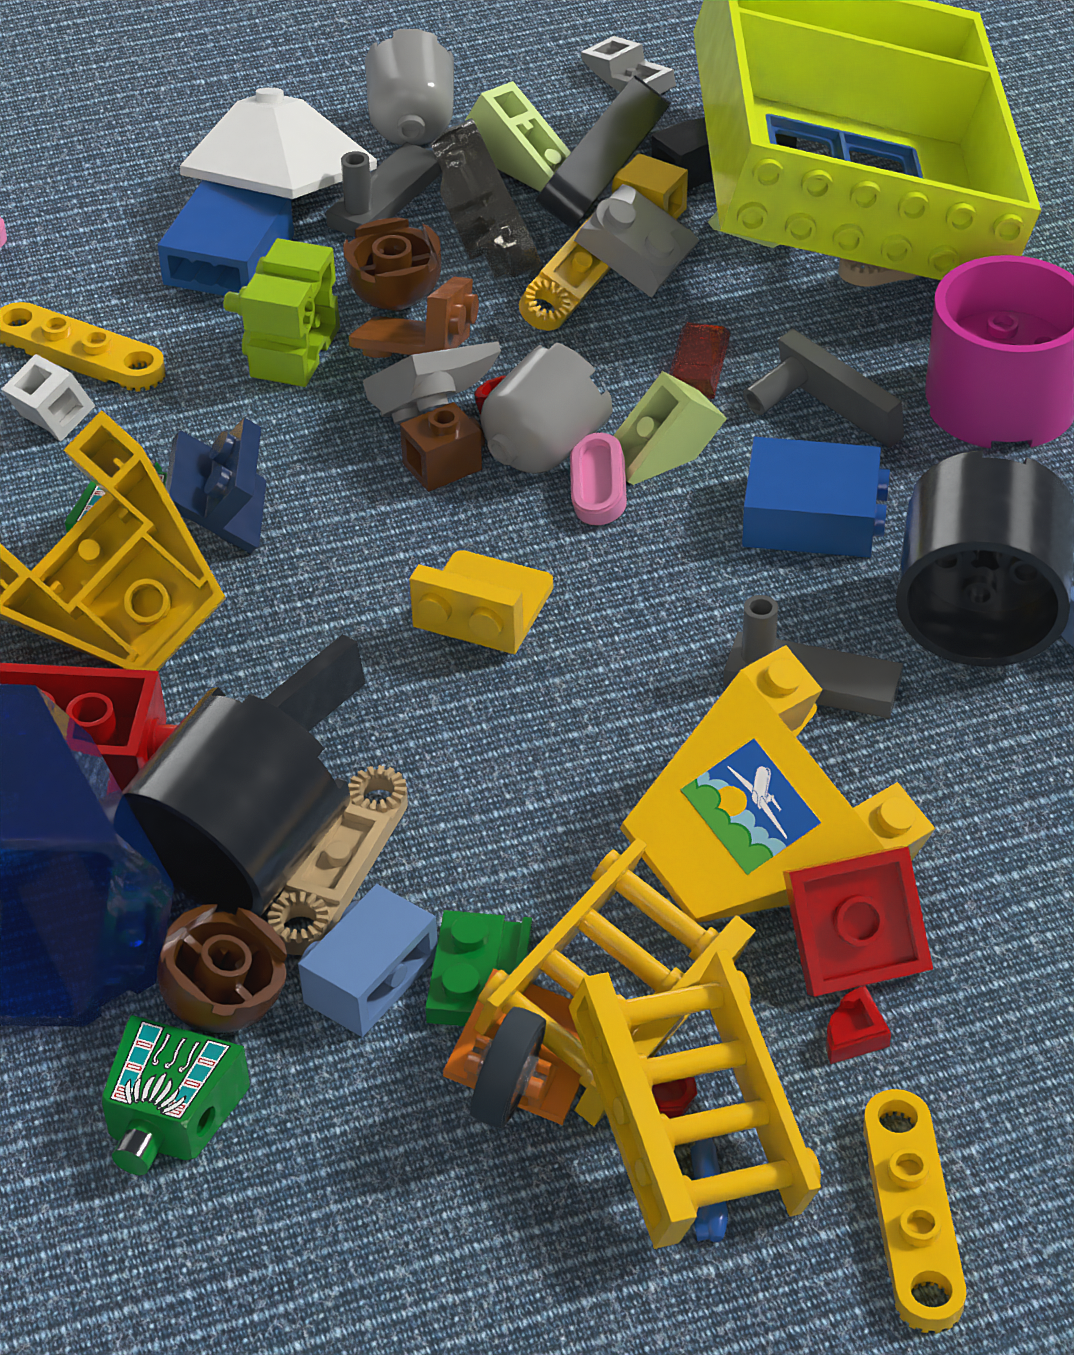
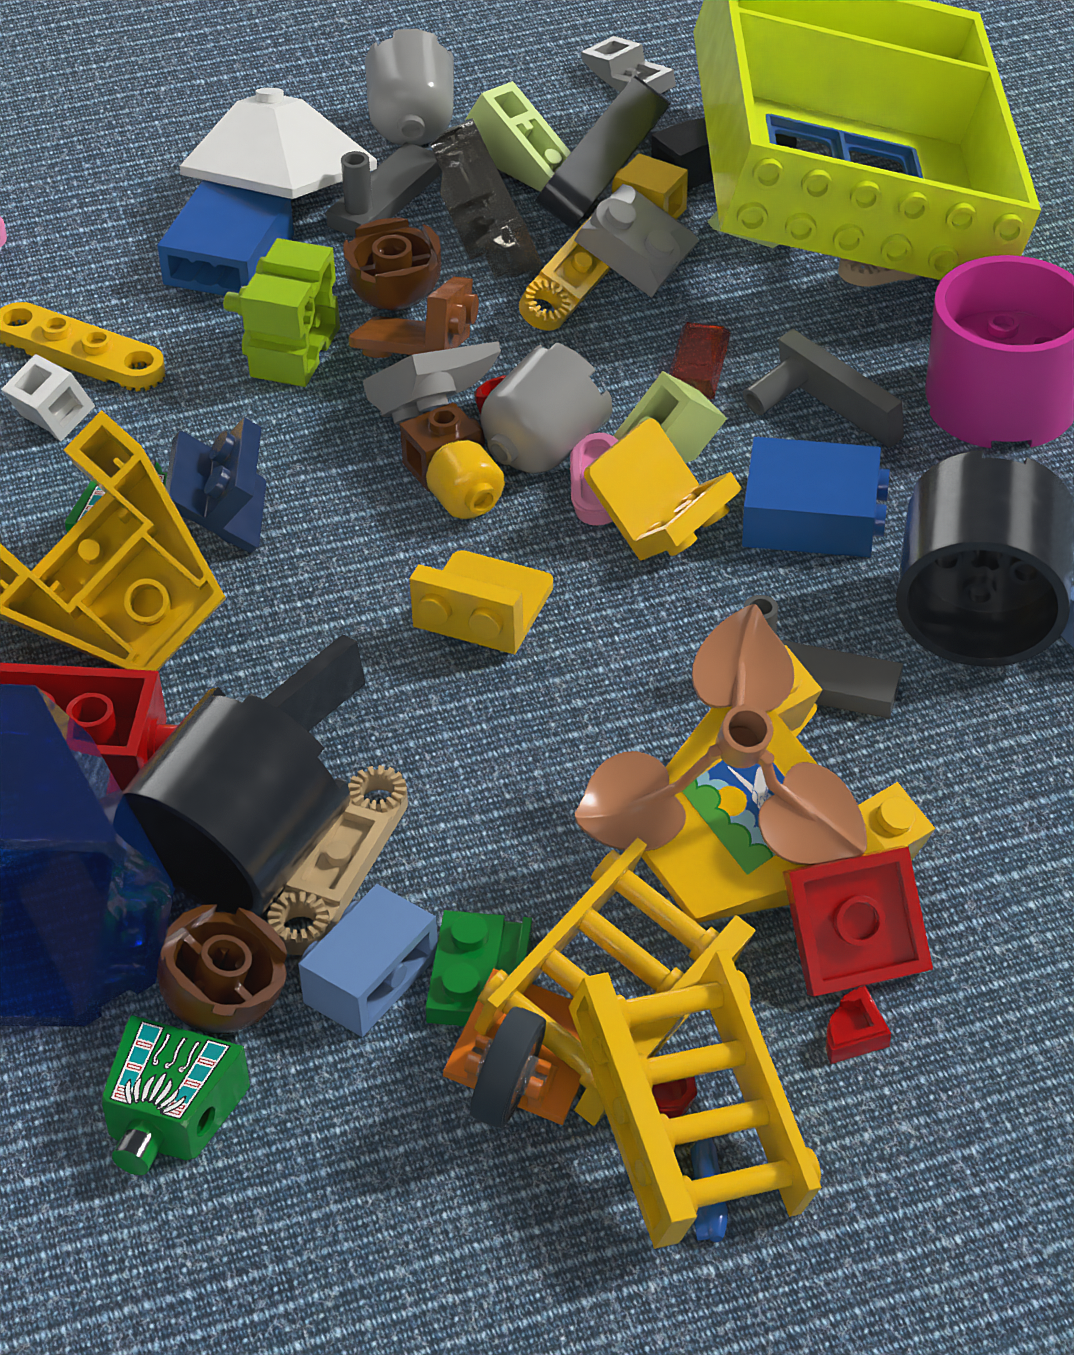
yellow plate [863,1089,966,1334] -> none
none -> yellow head [426,440,505,519]
none -> nougat plant [574,604,867,866]
none -> yellow bracket [584,418,742,561]

